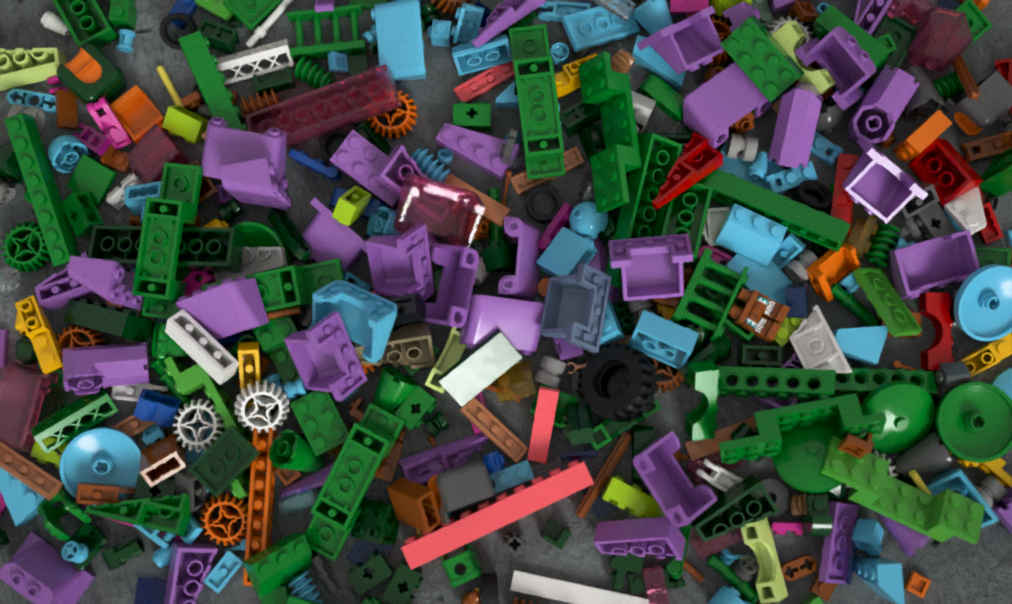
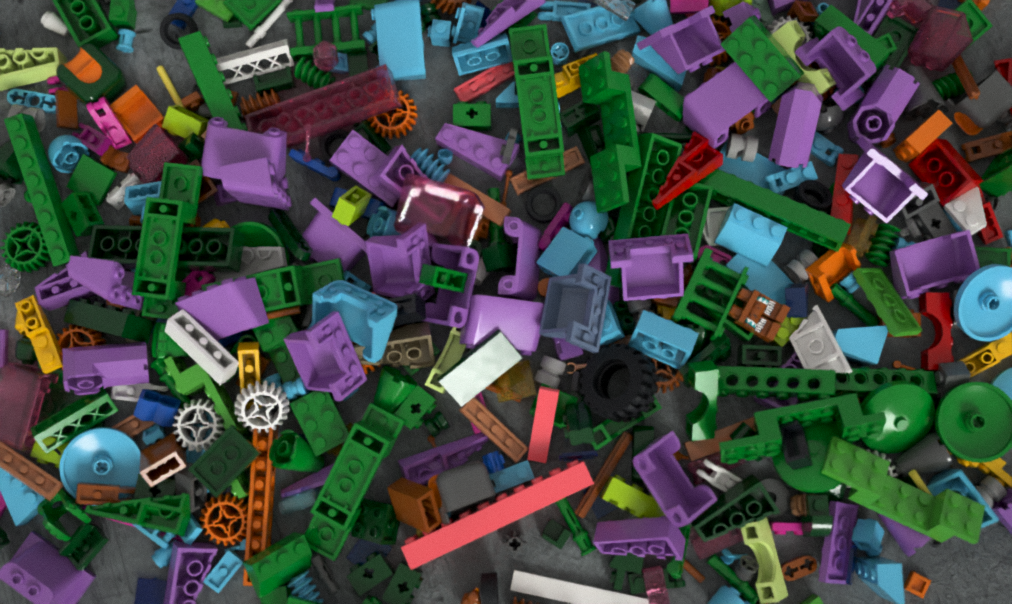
medium azure wheel [61,541,89,563] -> none
dark green piece [101,537,145,571] -> none
dark green hinge [196,18,239,54] -> none
dark green wheel [217,198,244,223] -> none
dark orange plate [275,468,303,487] -> none
dark orange bracket [349,397,365,422] -> none
dark orange hinge [374,428,406,482] -> none
green piece [440,542,483,588] -> none
medium azure cone [748,151,769,181] -> none
medium azure slope [771,233,806,270] -> none
dark orange plate [809,573,837,601] -> none
dark orange bracket [838,433,874,459] -> none
none -> dark green panel [178,132,205,165]
none -> clear pink hinge [303,123,312,162]
none -> clear pink head [313,41,339,71]
none -> green brick [419,264,468,293]
none -> green pin [555,497,597,556]
none -> black panel [779,420,813,470]

